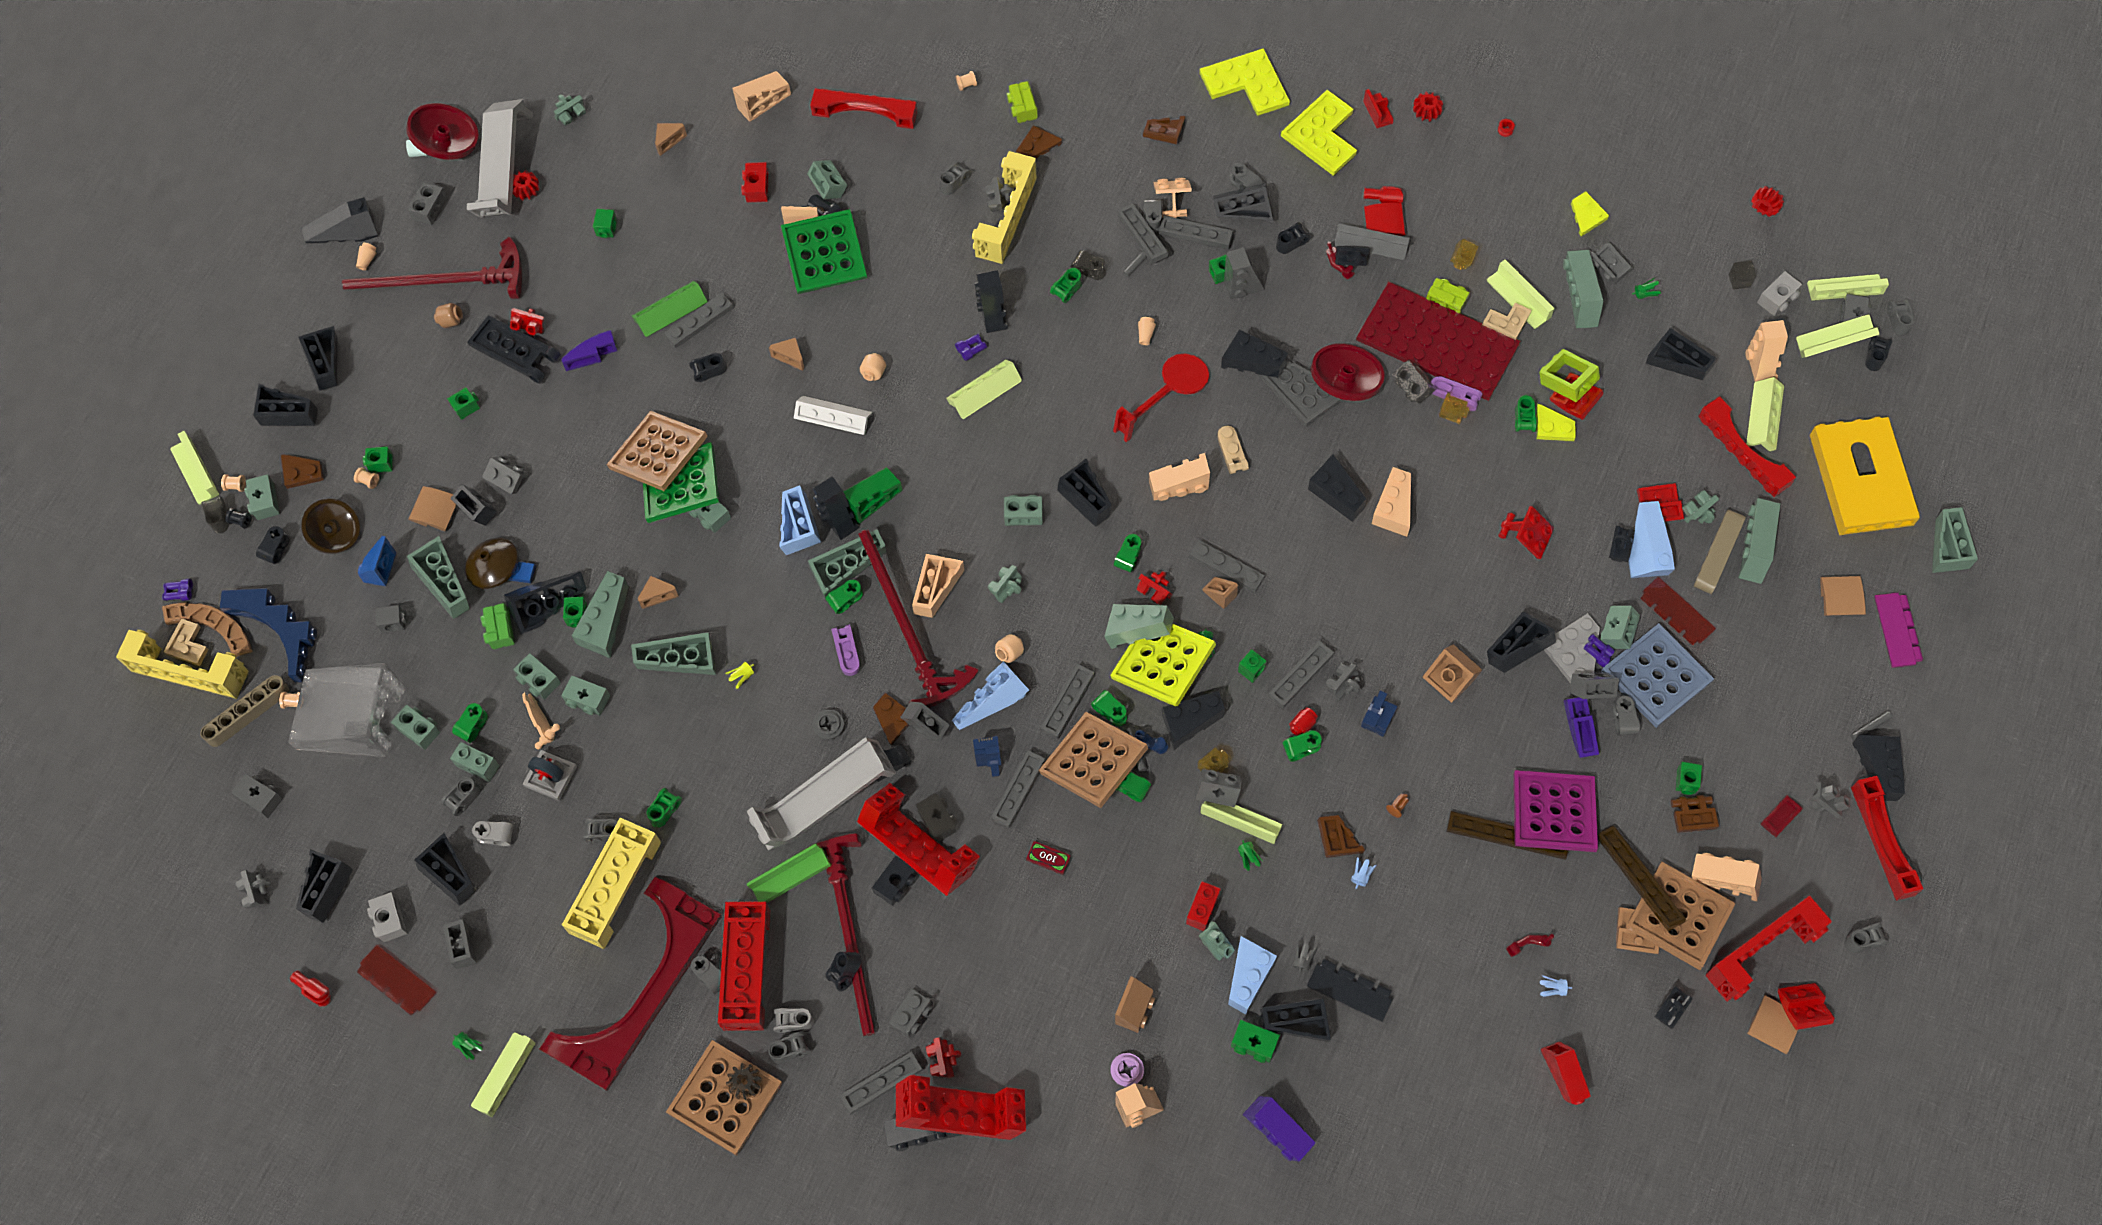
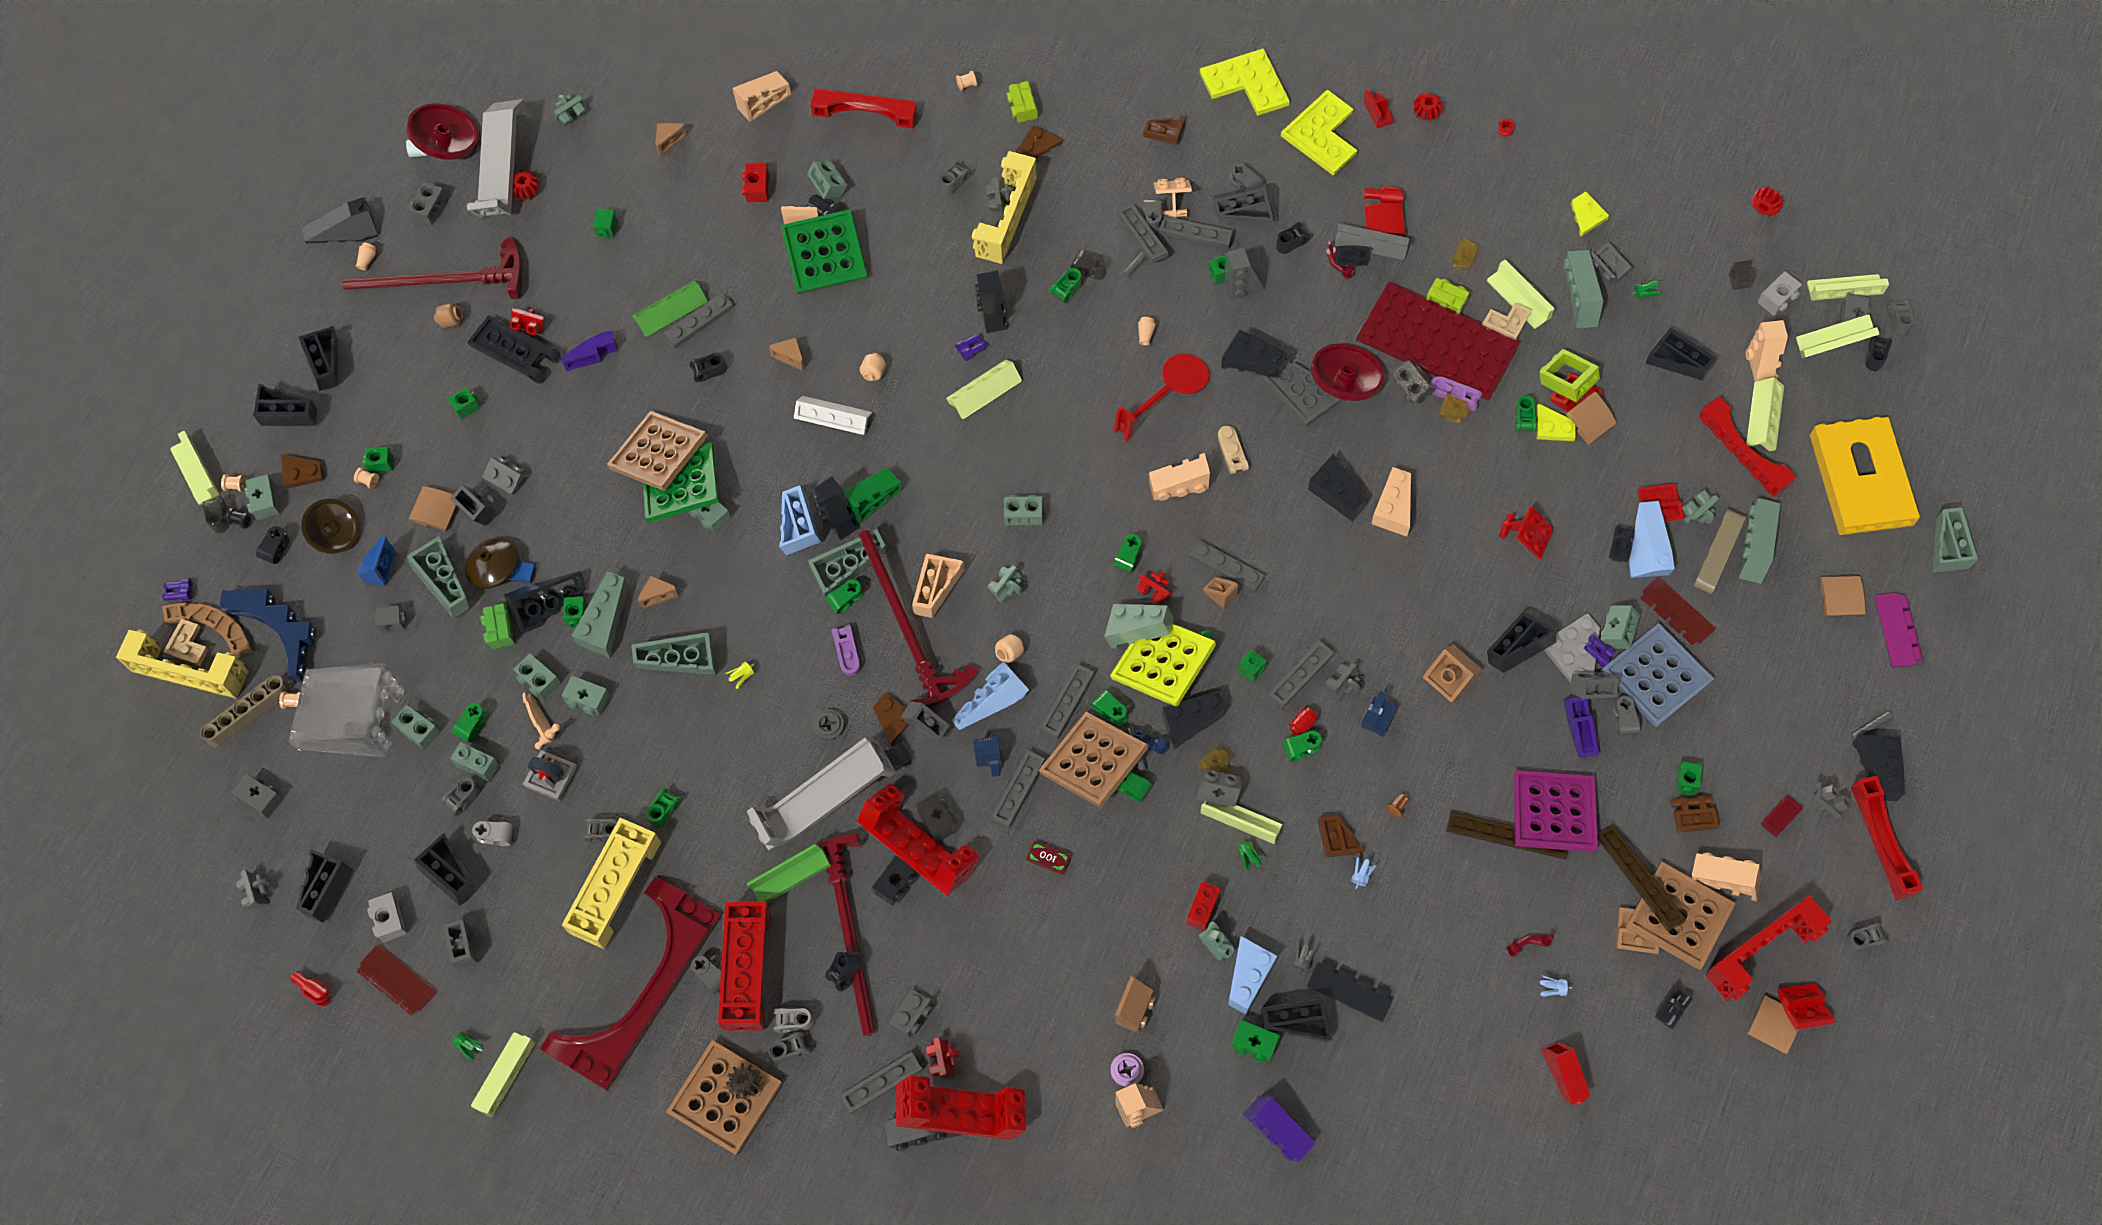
black wedge [1057,458,1112,527] -> none
none -> medium nougat slope [1566,391,1616,445]

